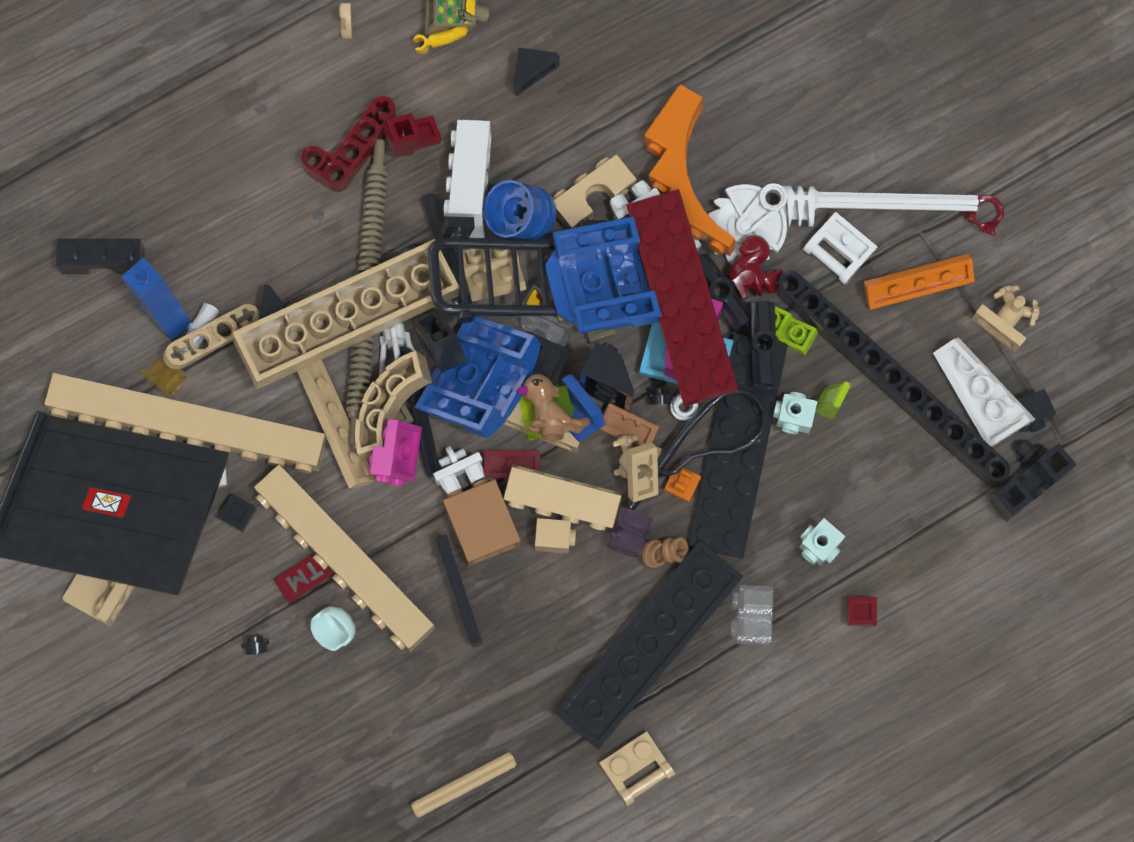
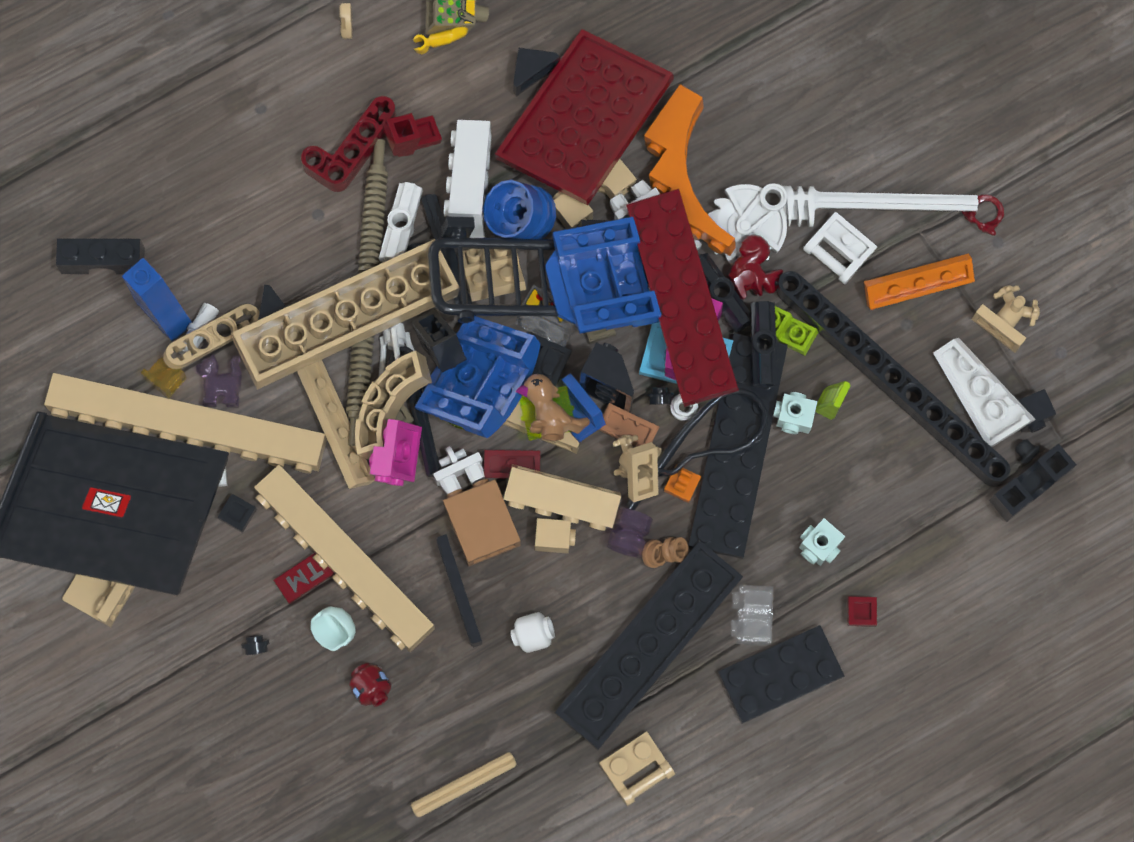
none -> clear purple animal [196,354,242,408]
none -> dark red head [349,663,391,707]
none -> white piece [379,182,423,262]
none -> dark red plate [495,29,674,206]
none -> white head [511,612,555,653]
none -> black plate [718,625,845,724]

